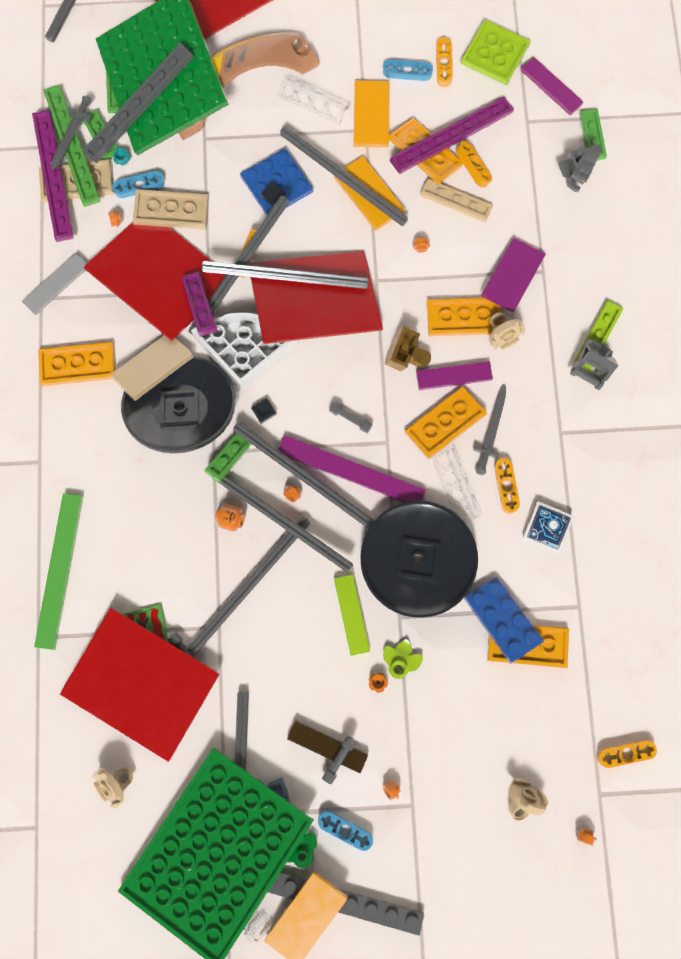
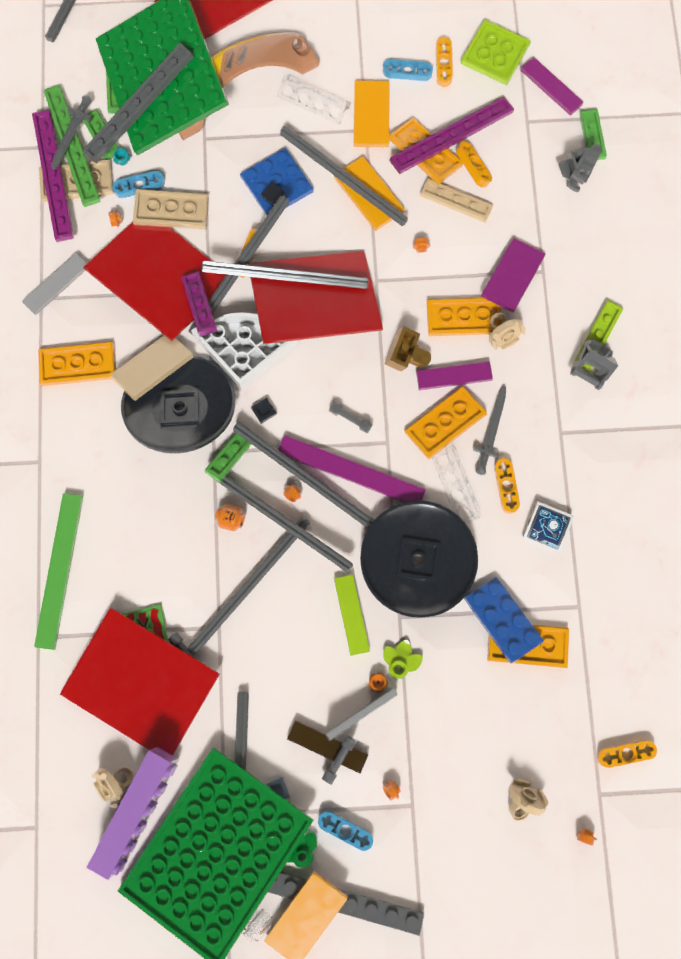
none -> medium lavender brick [86,747,178,880]
none -> light grey tile [325,688,398,741]

